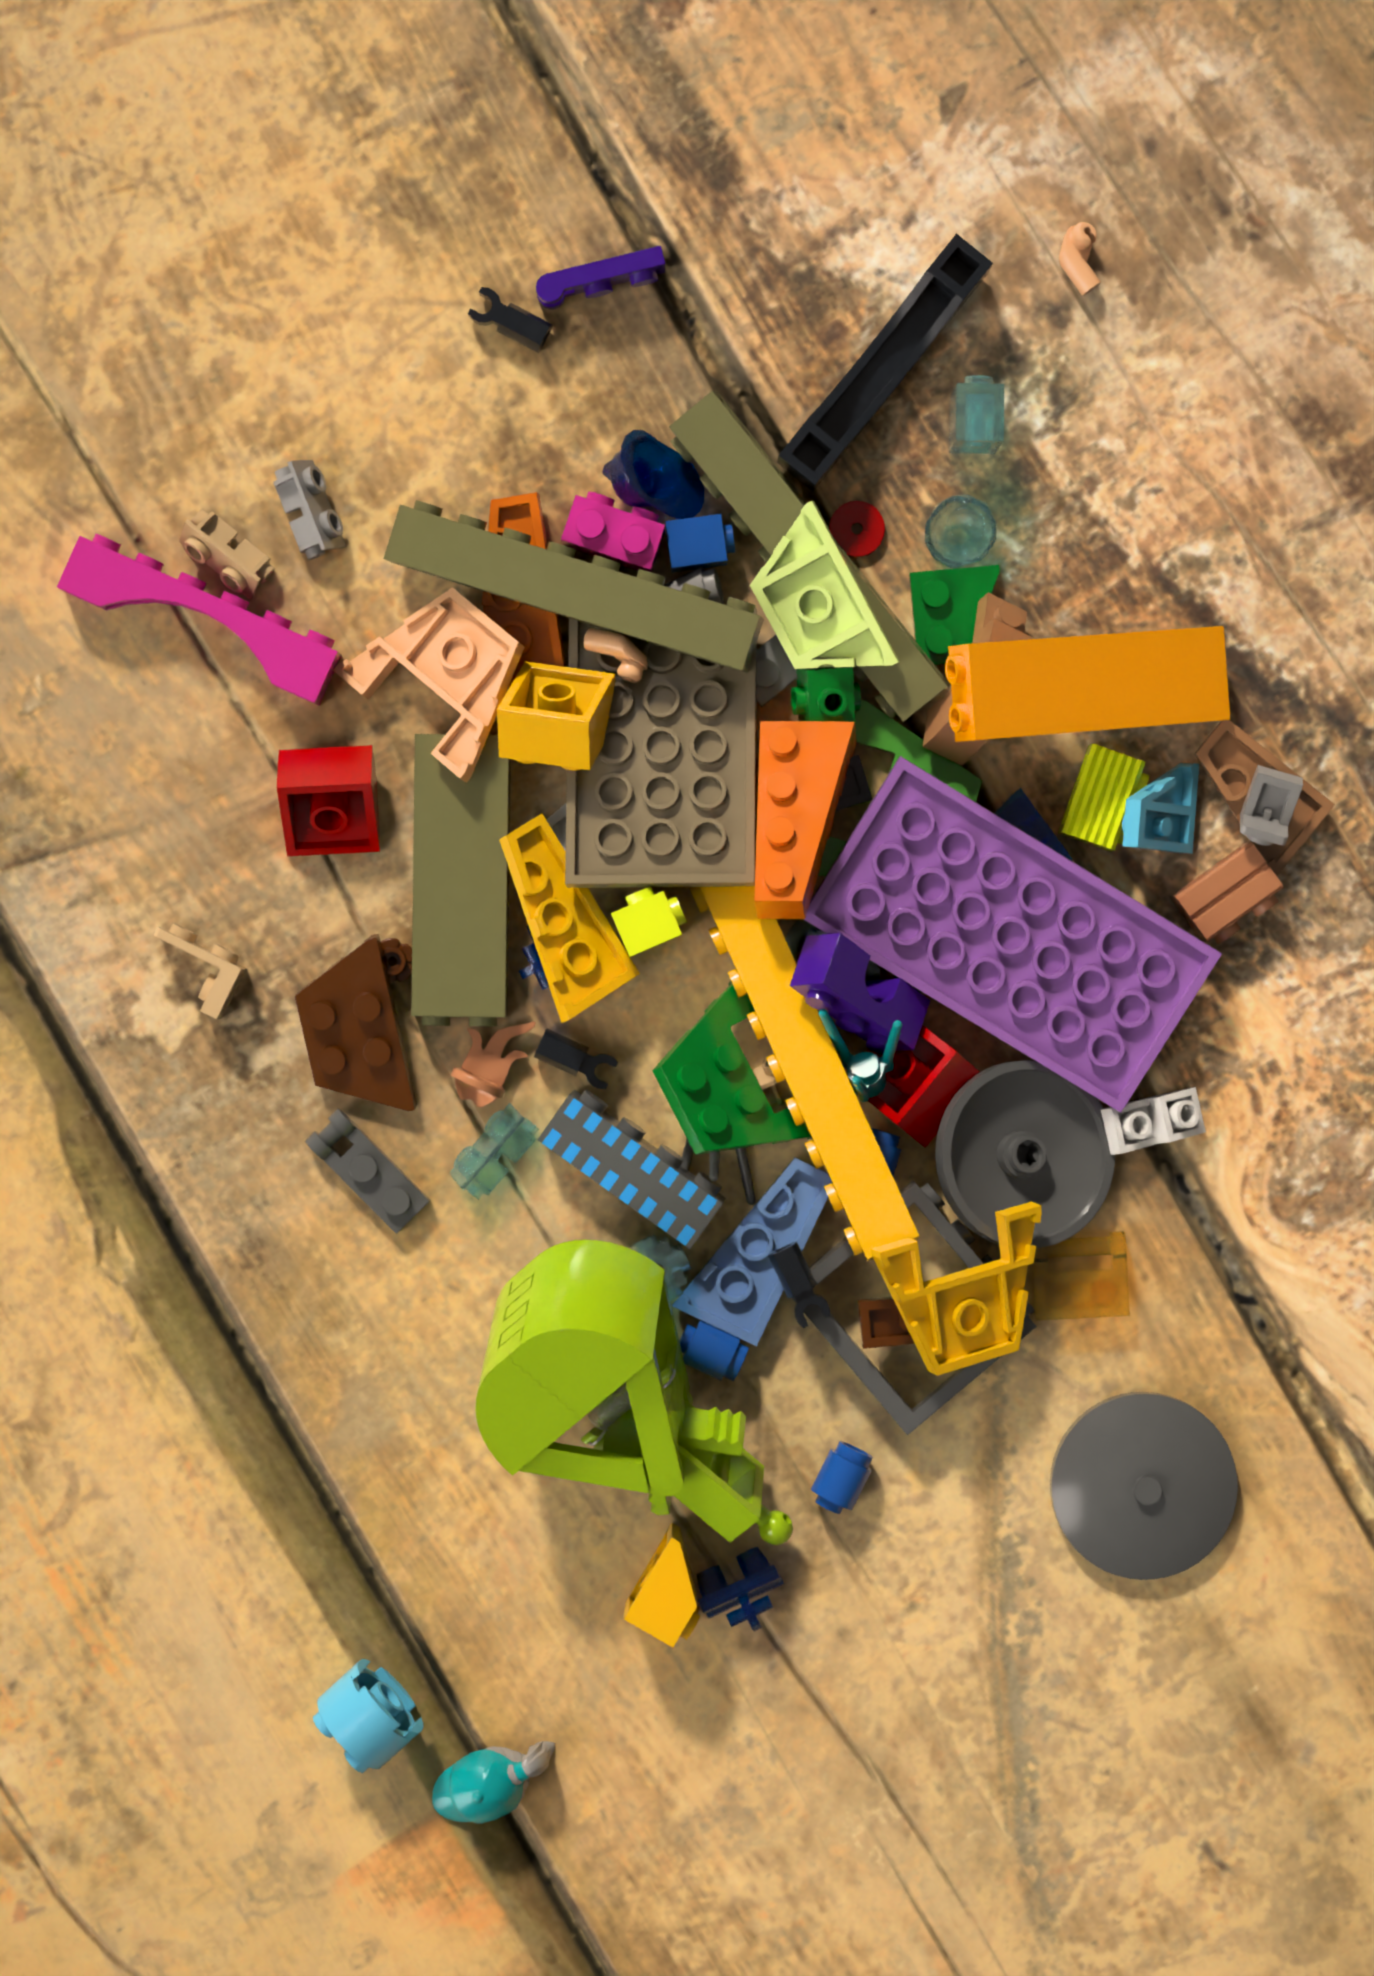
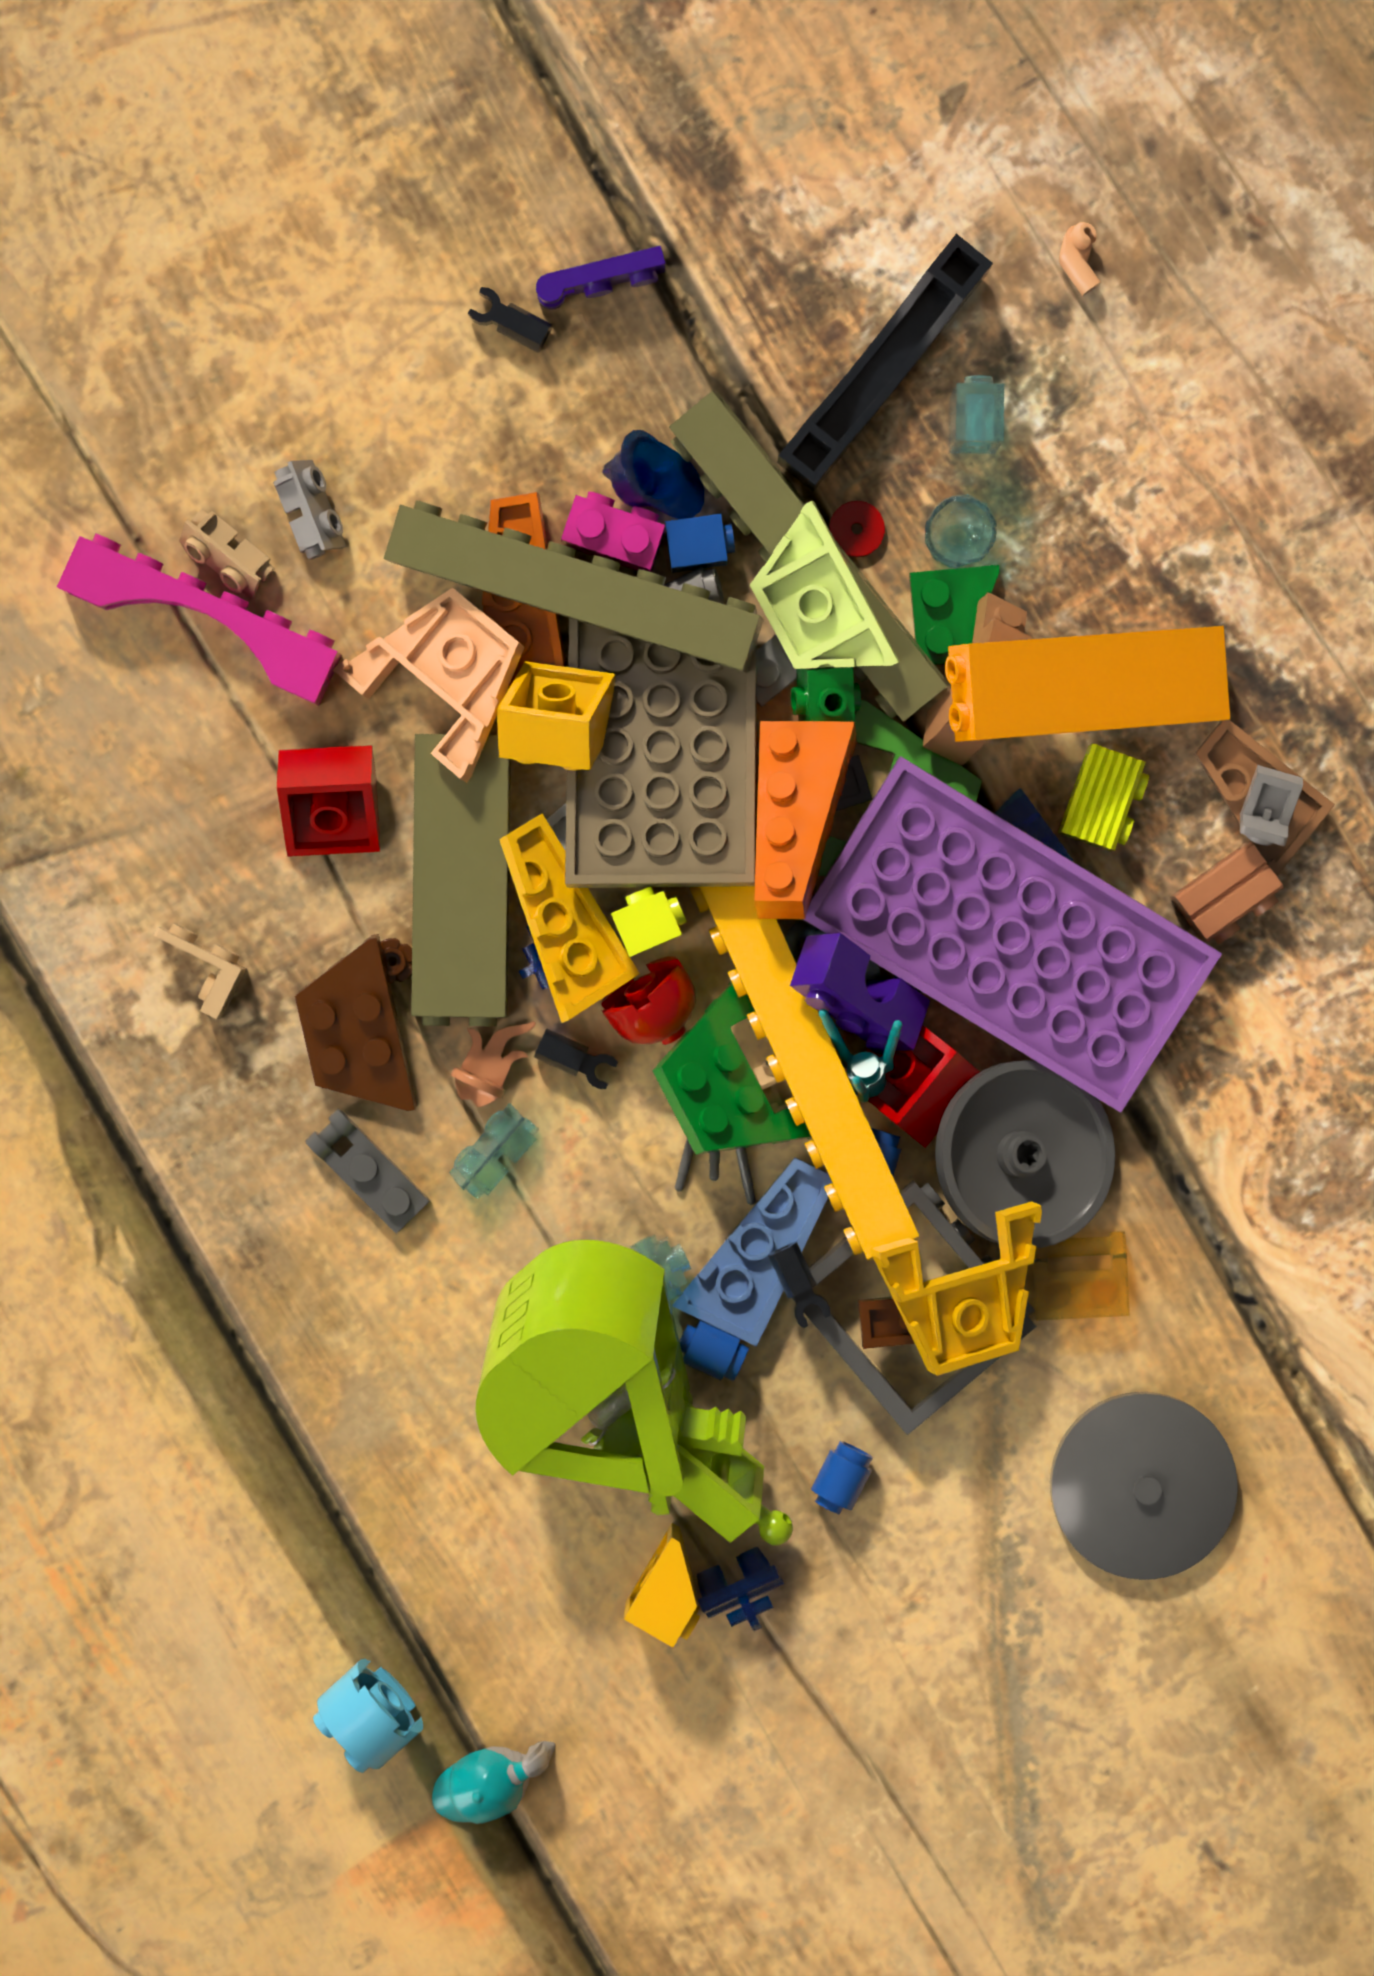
dark grey brick [537,1090,726,1249] -> none
light nougat arm [584,628,648,683] -> none
white slope [1101,1087,1206,1155] -> none
medium azure wing [1122,763,1199,854] -> none
none -> red cylinder [601,956,696,1045]

